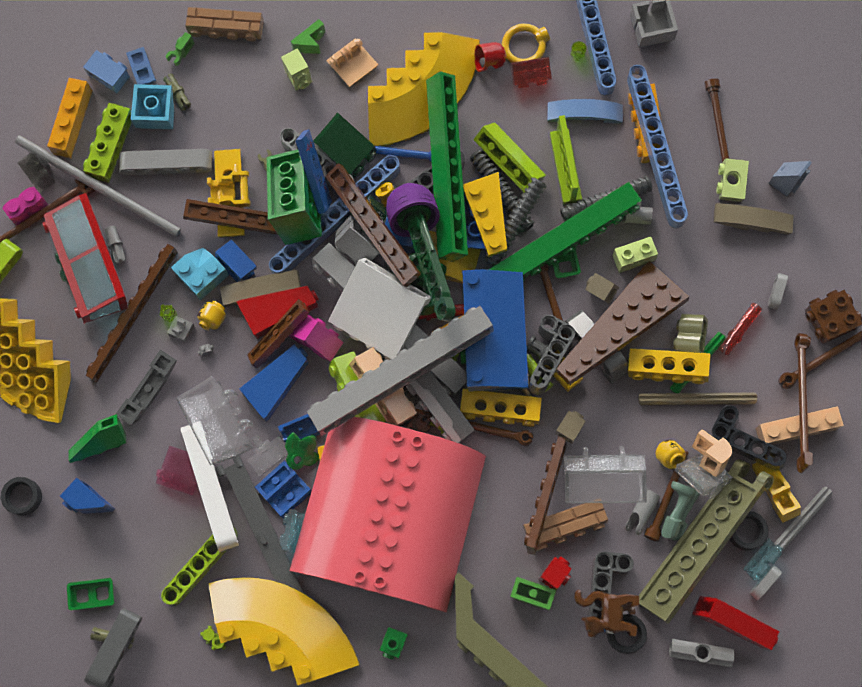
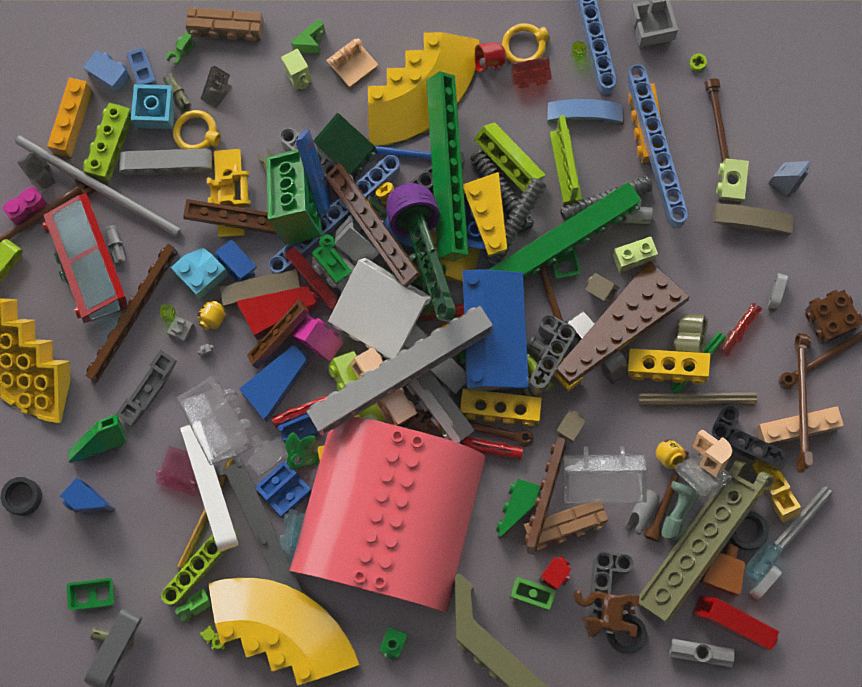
none -> yellow piece [173,110,221,149]
none -> bright green plate [175,588,212,623]
none -> pearl gold piece [177,457,234,569]
none -> clear smoke slope [200,66,232,108]
none -> red pin [271,395,327,428]
none -> red piece [284,246,339,310]
none -> green hinge [312,235,352,284]
none -> red pin [463,437,523,460]
none -> green slope [496,478,540,538]
none -> lime bush [689,53,707,72]
none -> dark orange torso [700,544,745,596]

